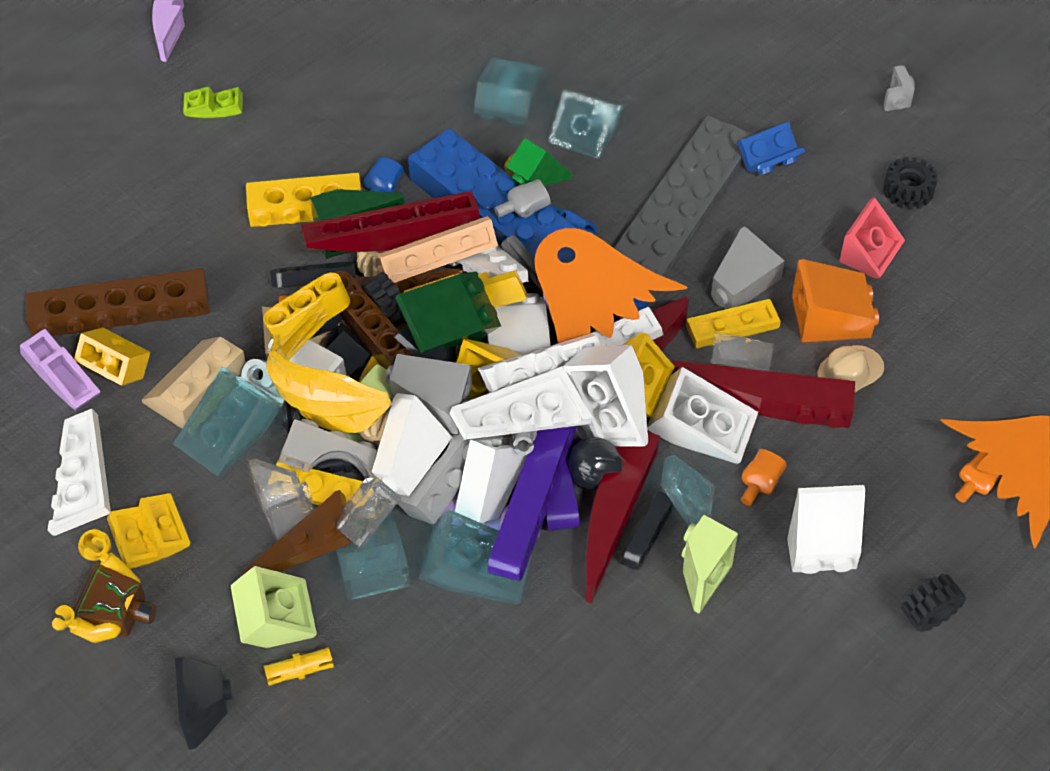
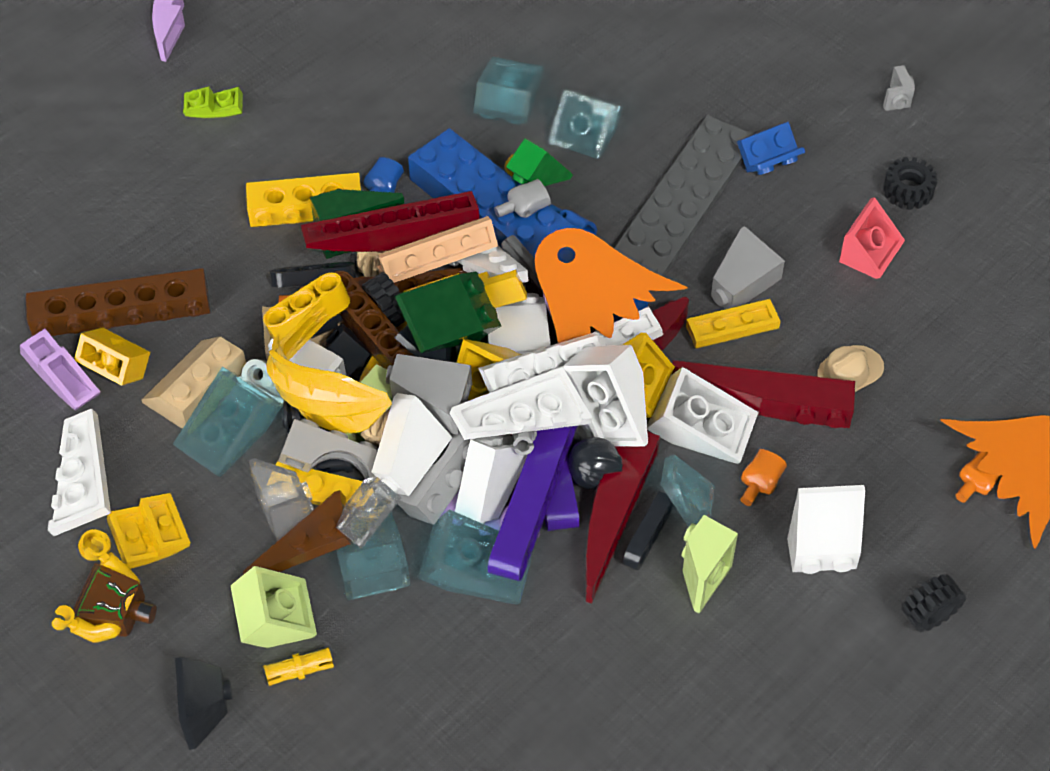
clear slope [709,333,774,371] -> none
orange slope [792,259,879,343] -> none

